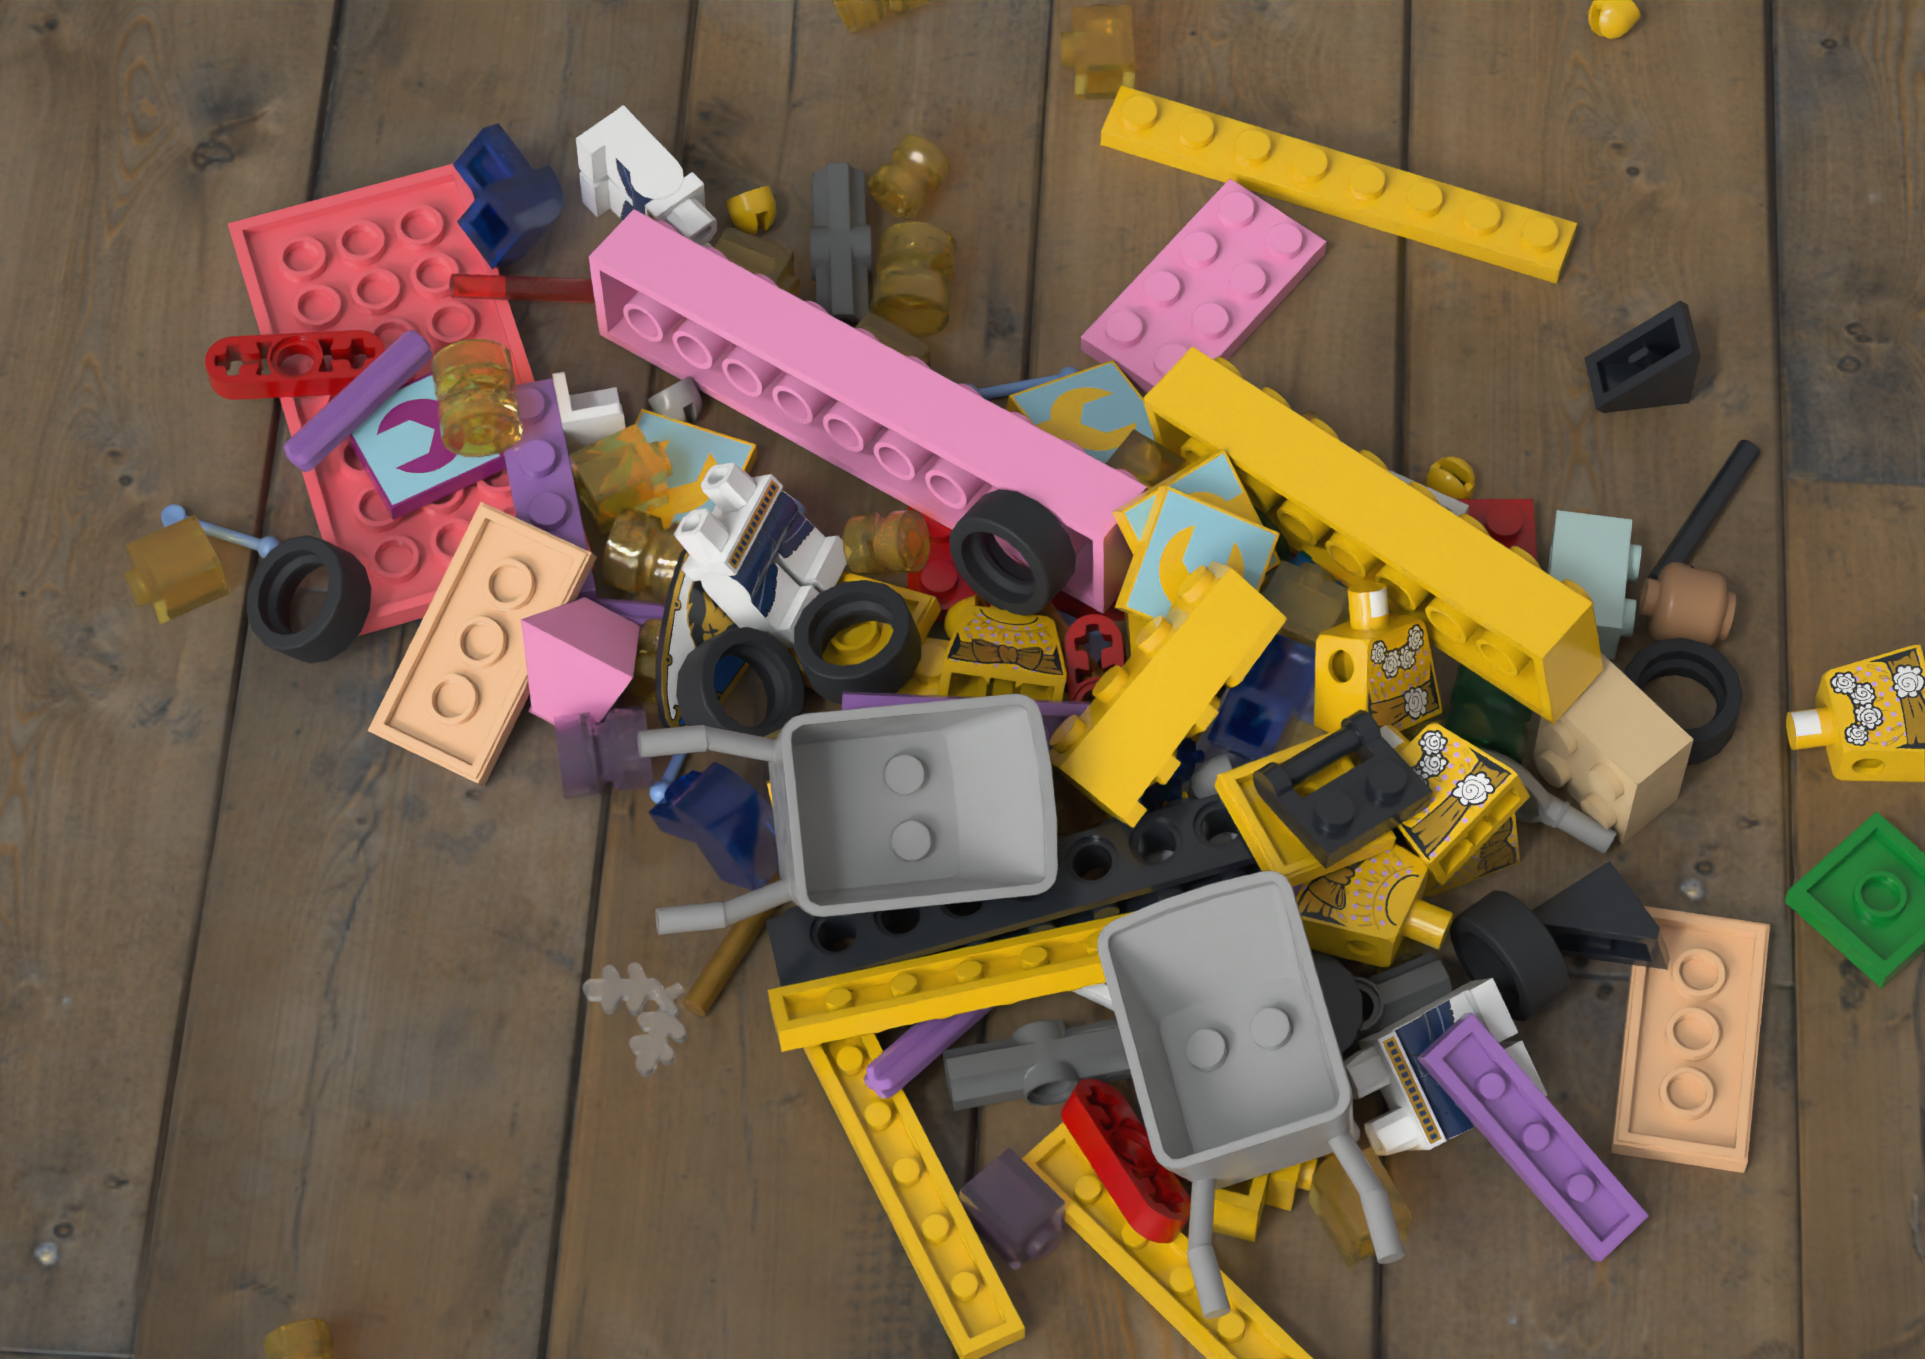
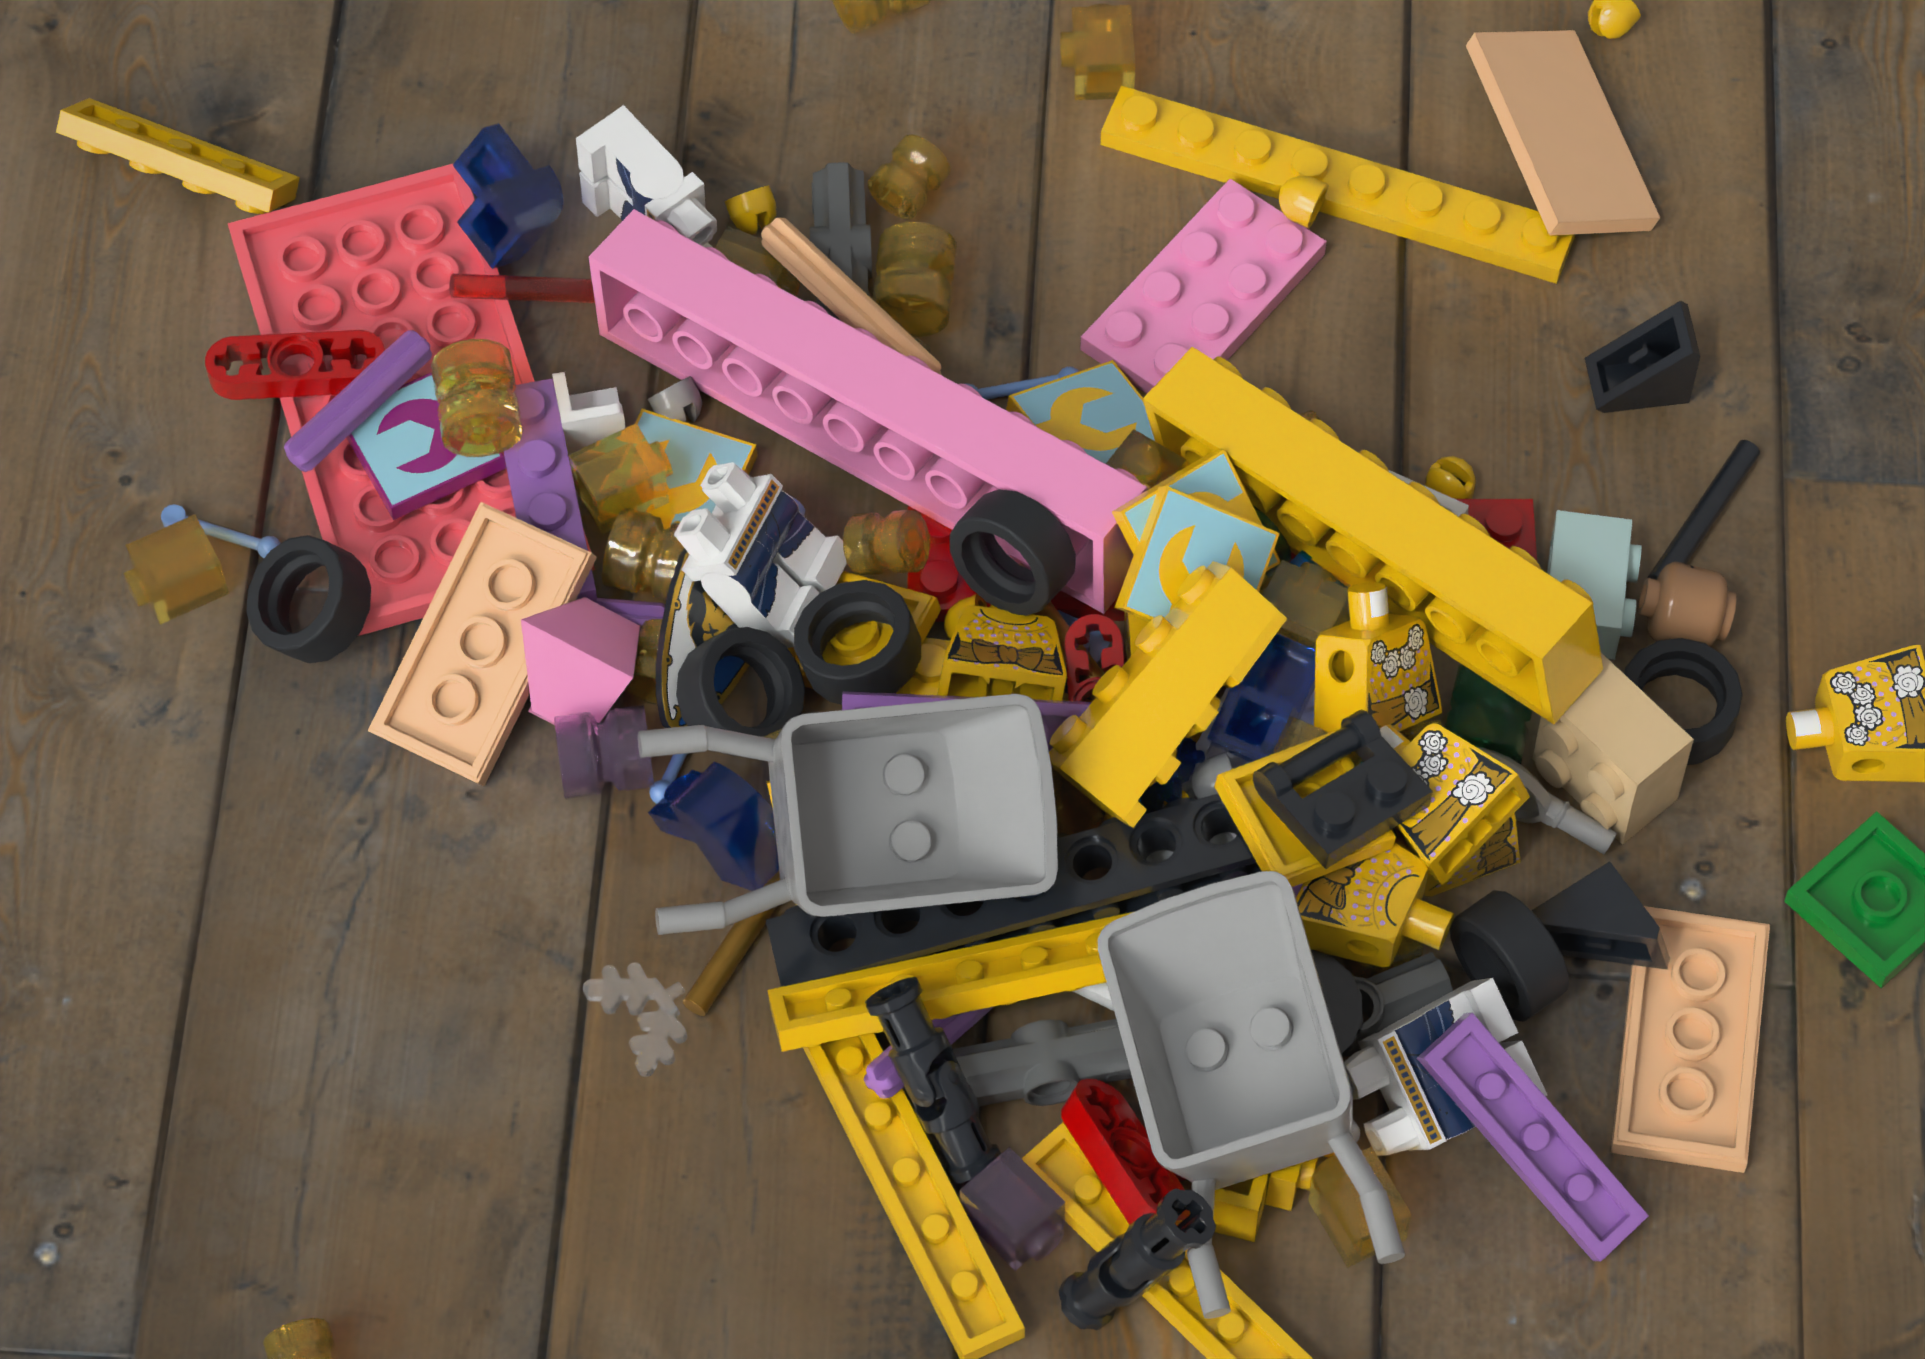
none -> yellow plate [56,98,300,214]
none -> light nougat axle [761,217,942,375]
none -> black piece [865,977,1003,1183]
none -> black piece [1059,1189,1216,1330]
none -> yellow hinge [1279,176,1329,229]
none -> light nougat tile [1466,30,1660,235]

